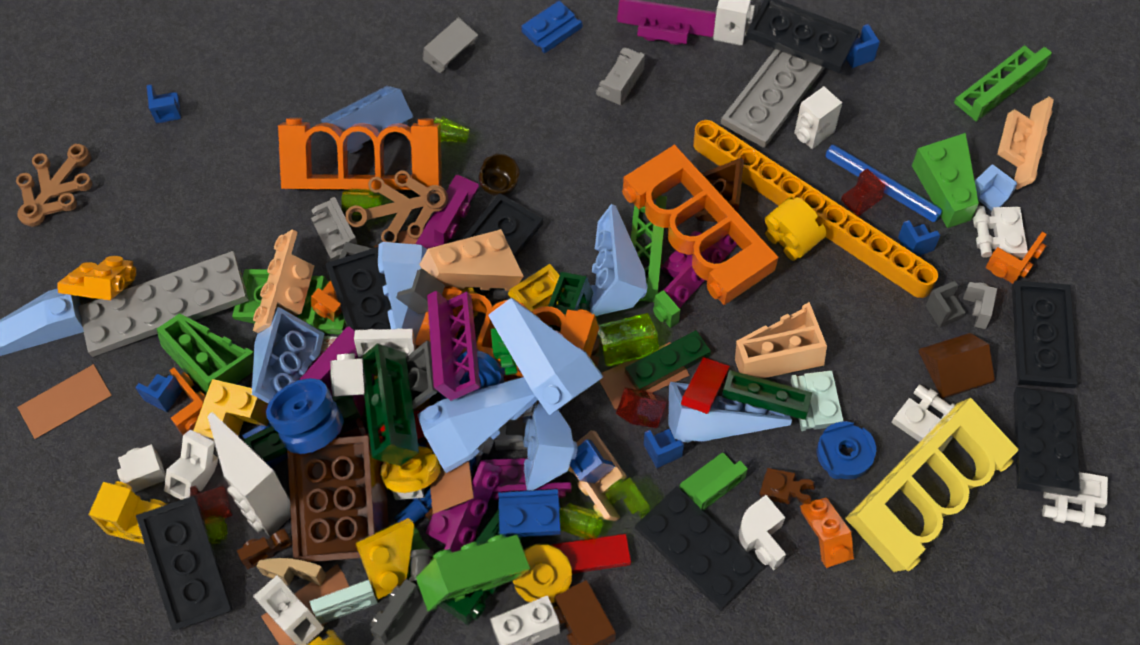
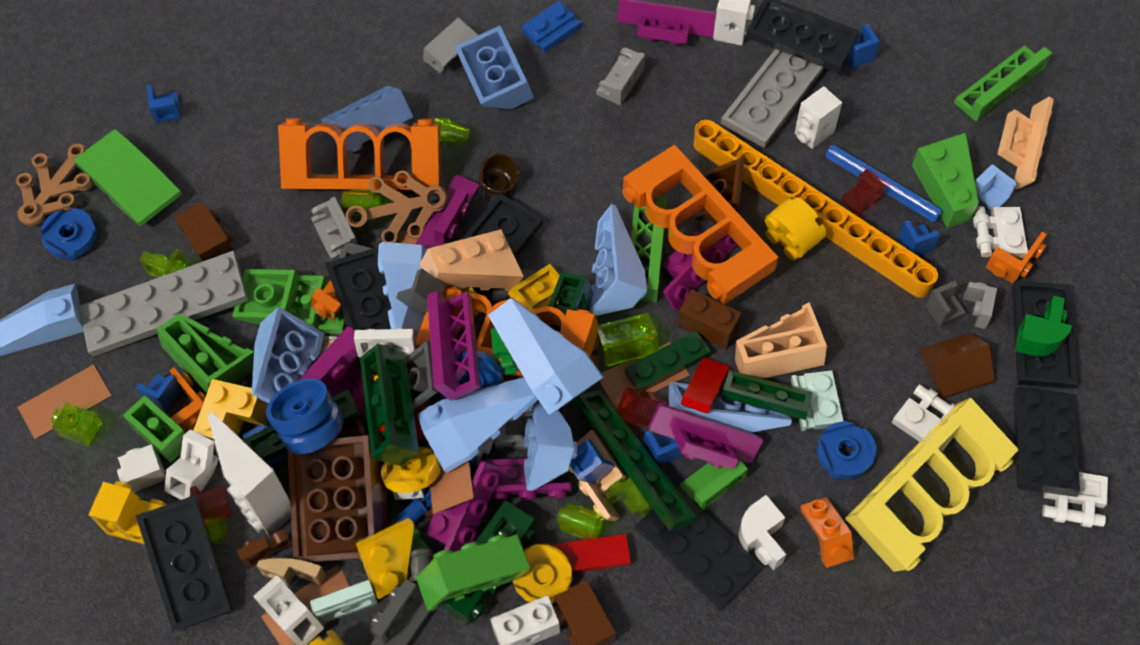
light orange plate [57,256,136,300] -> none
light nougat bracket [253,229,315,333] -> none
white brick [330,354,364,396] -> none
blue plate [498,489,560,538] -> none
bright green plate [653,290,680,328] -> none
reddish brown plate [759,468,815,504] -> none
none -> blue plate [41,208,98,261]
none -> clear neon green brick [51,402,102,447]
none -> bright green slope [73,129,182,227]
none -> bright green brick [123,395,186,463]
none -> clear neon green bracket [139,248,187,278]
none -> reddish brown brick [174,201,233,262]
none -> medium blue slope [455,26,534,109]
none -> dark green plate [575,390,697,531]
none -> magenta bracket [648,404,763,470]
none -> reddish brown brick [677,290,742,349]
none -> green brick [1015,296,1072,356]

